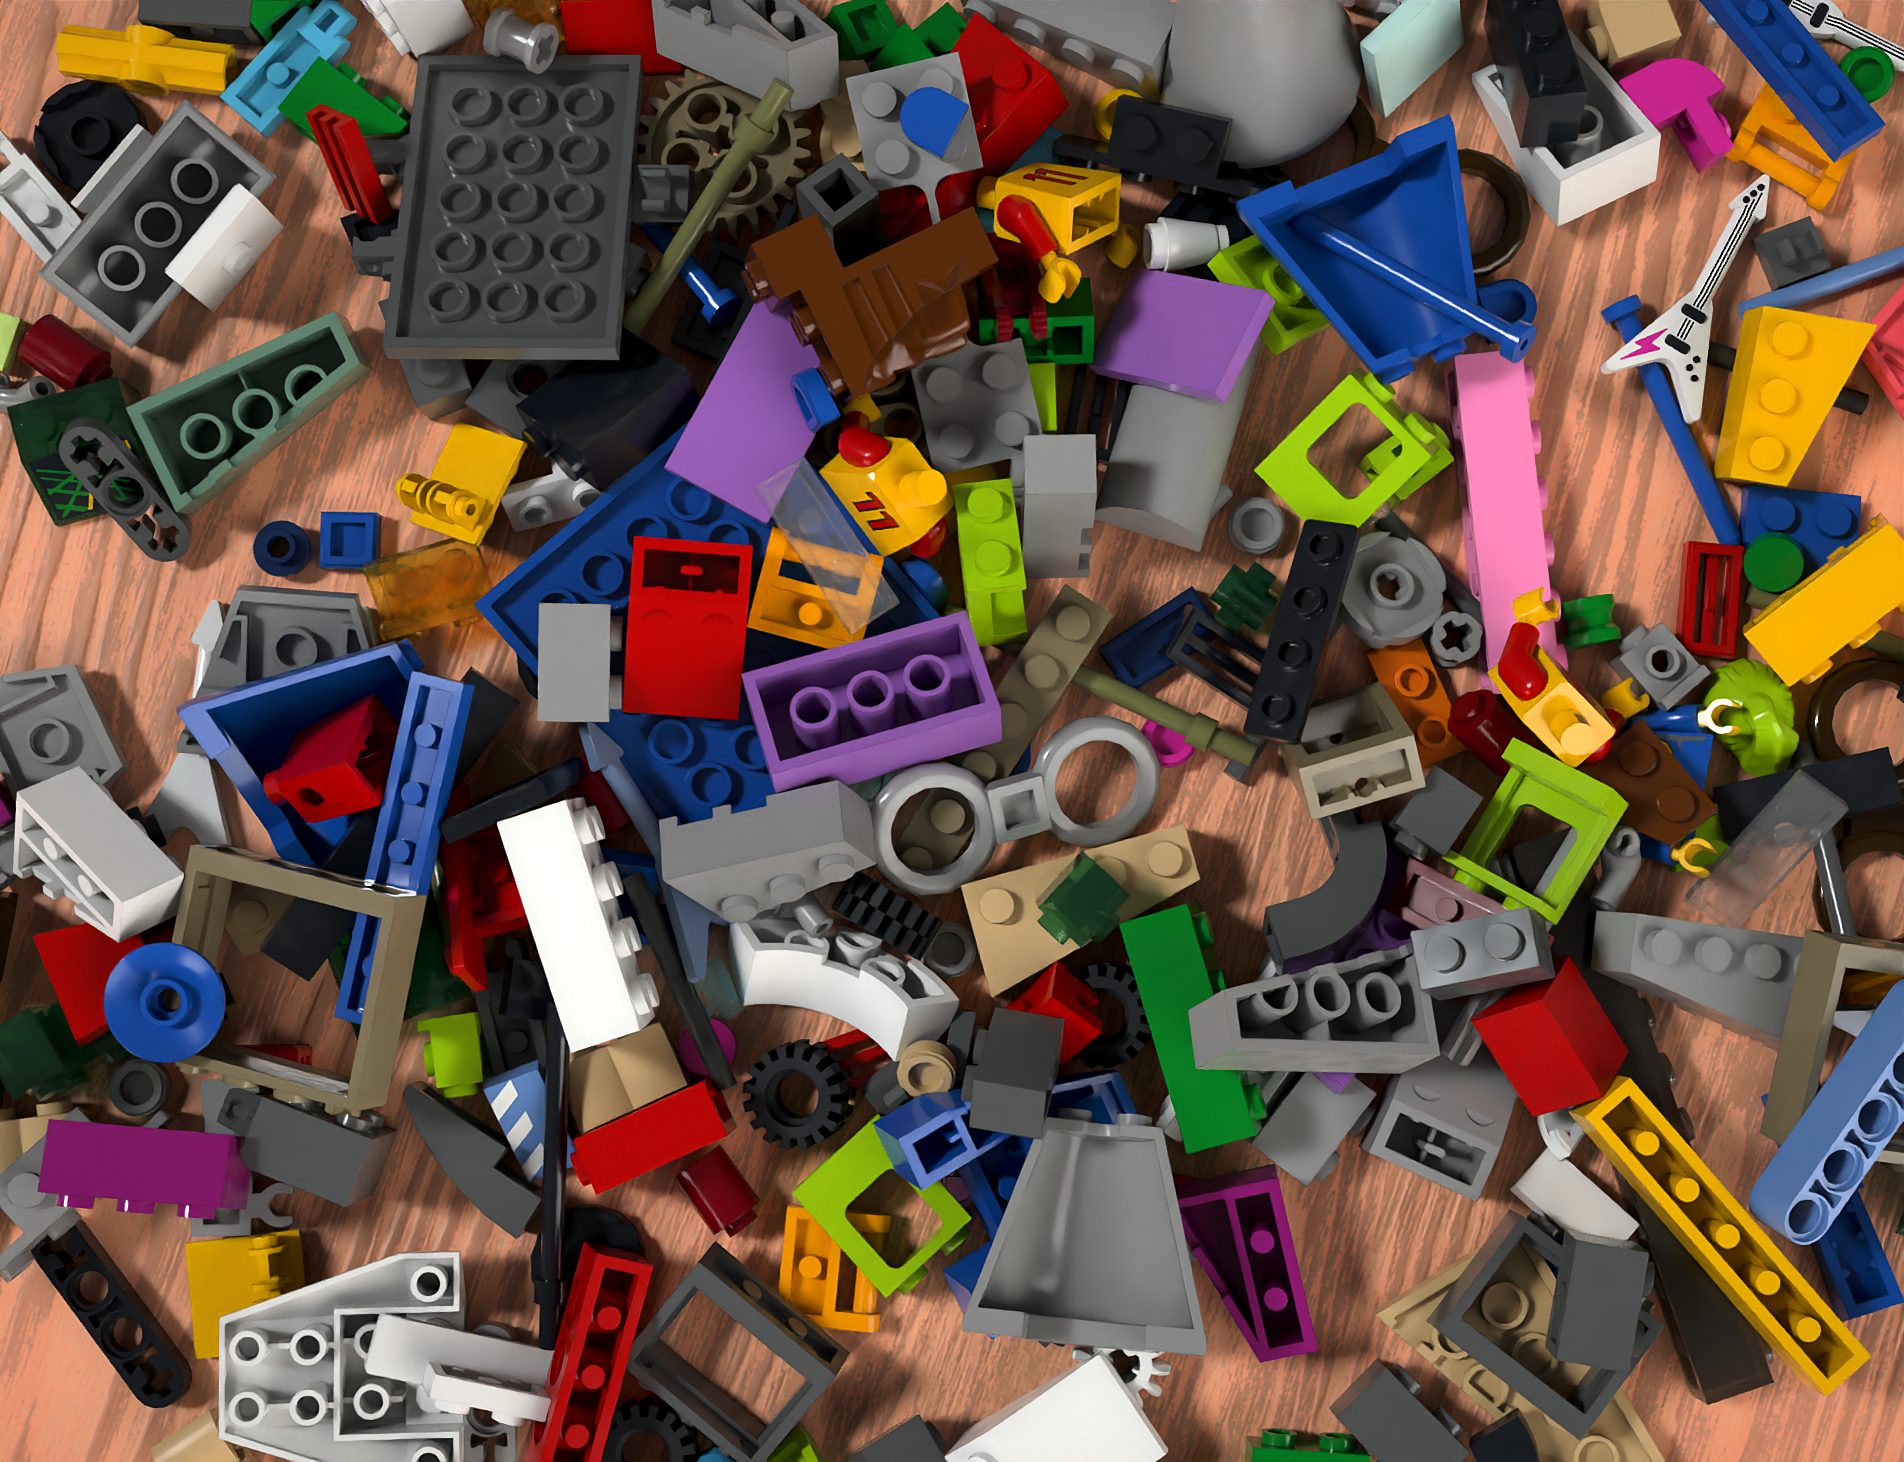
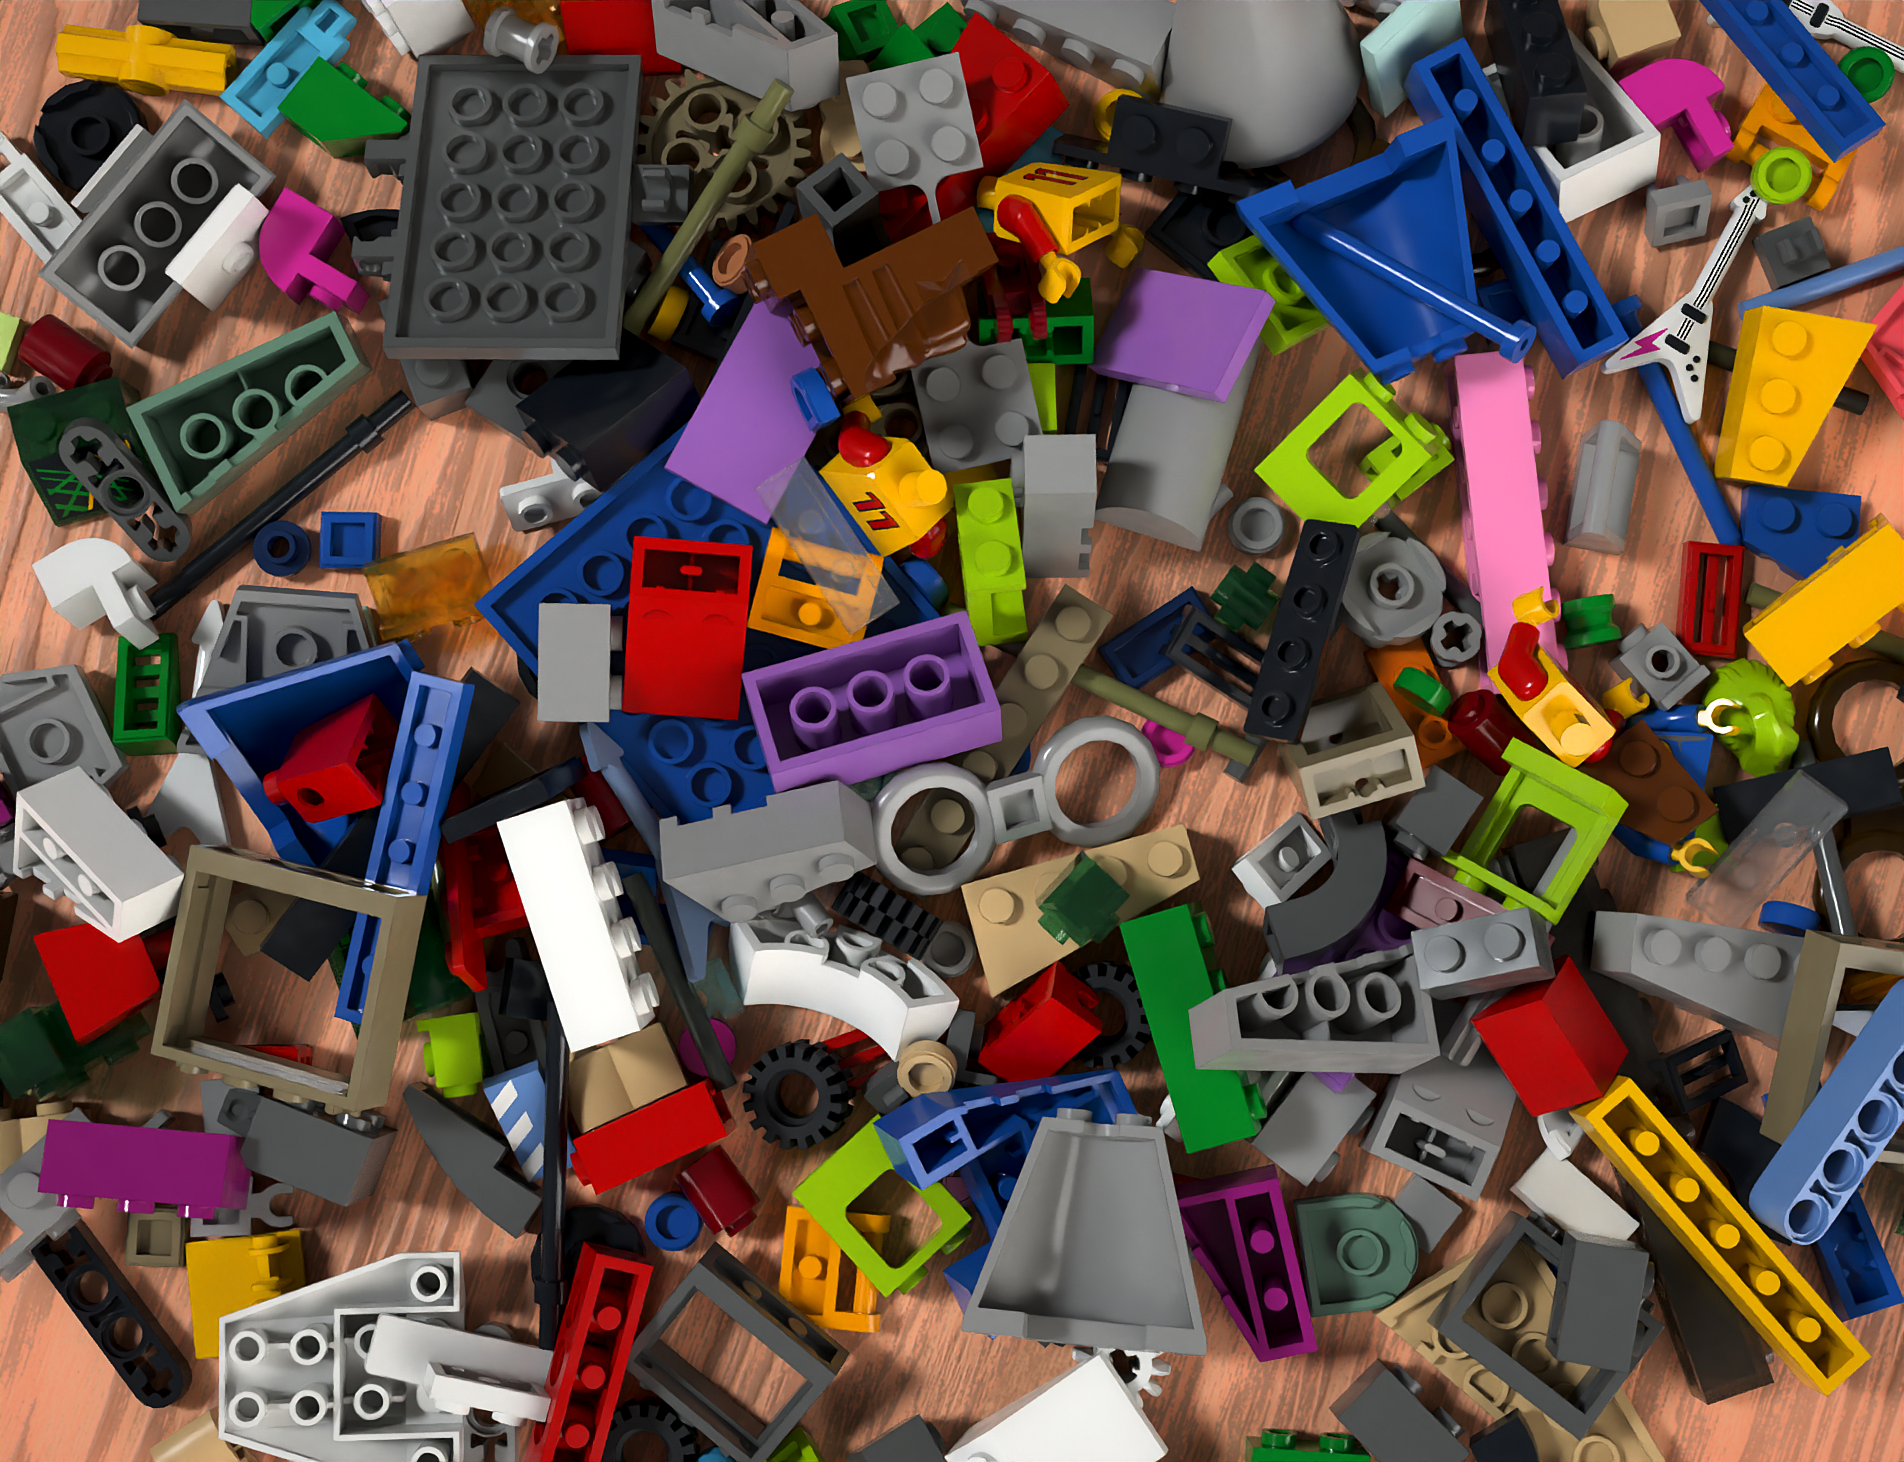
blue dish [104,942,226,1063] -> none
light grey tile [109,1058,172,1117] -> none
red tile [305,104,393,225] -> none
yellow hinge [395,421,528,547] -> none
blue tile [900,87,969,160] -> none
dark grey brick [961,1007,1065,1140] -> none
white cone [1142,217,1229,273] -> none
light grey arm [1589,825,1641,912] -> none
green tile [1744,532,1804,592] -> none
none -> white brick [32,538,160,650]
none -> green slope [113,633,182,756]
none -> dark tan tile [125,1206,191,1268]
none -> black bar [148,390,416,622]
none -> dark pink brick [259,187,370,315]
none -> blue tile [645,1191,704,1251]
none -> yellow tile [646,283,690,342]
none -> nougat tile [712,234,757,295]
none -> white slope [1231,811,1332,911]
none -> sand green tile [1293,1192,1419,1317]
none -> light grey tile [1391,1173,1463,1255]
none -> green tile [1392,667,1453,717]
none -> blue brick [1402,38,1629,380]
none -> light grey tile [1563,420,1642,556]
none -> light grey tile [1644,175,1712,247]
none -> black tile [1648,1028,1749,1118]
none -> black tile [1695,1097,1792,1246]
none -> lime tile [1750,146,1812,205]
none -> blue tile [1758,901,1821,937]

